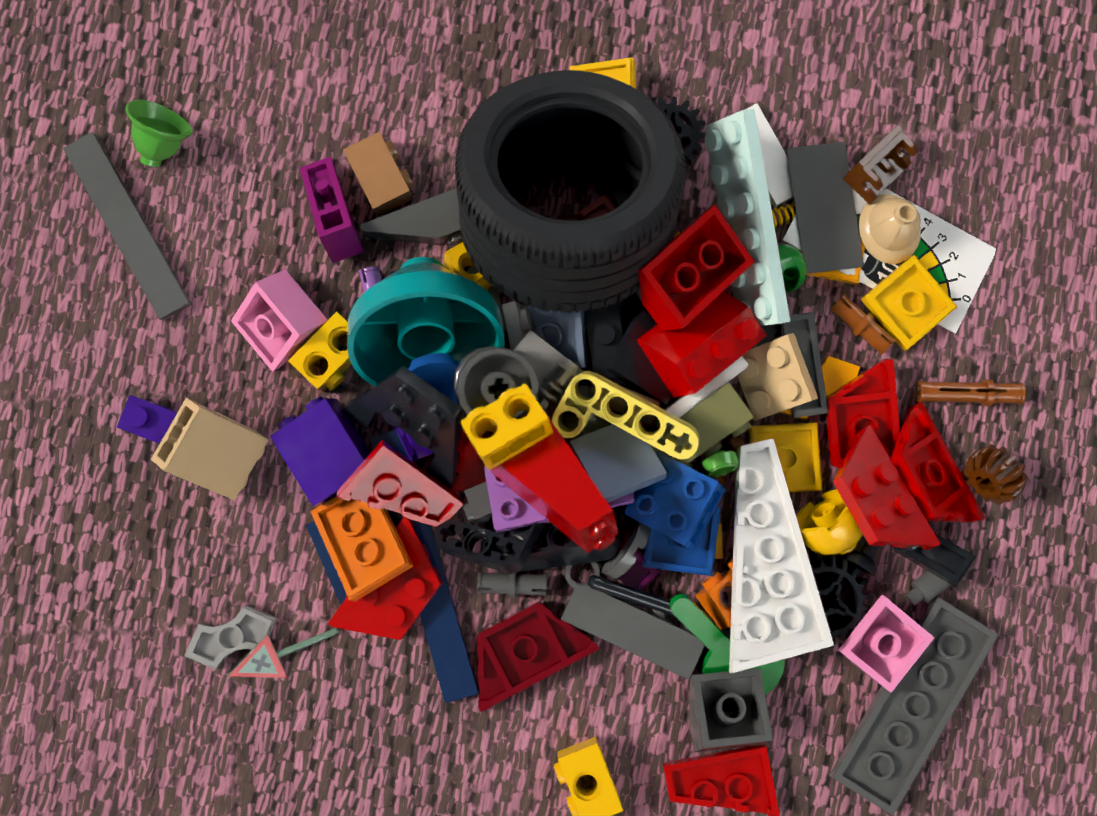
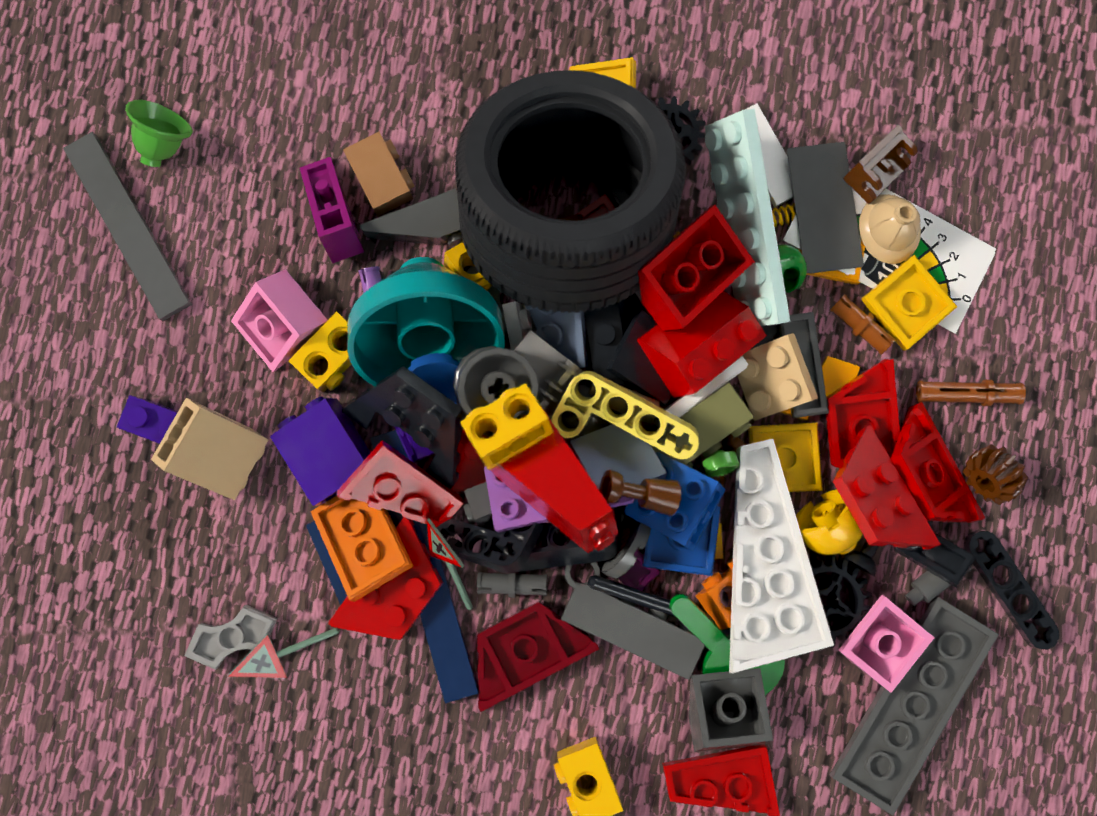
none -> sand green piece [427,518,473,610]
none -> reddish brown piece [599,470,681,516]
none -> black beam [964,531,1059,650]

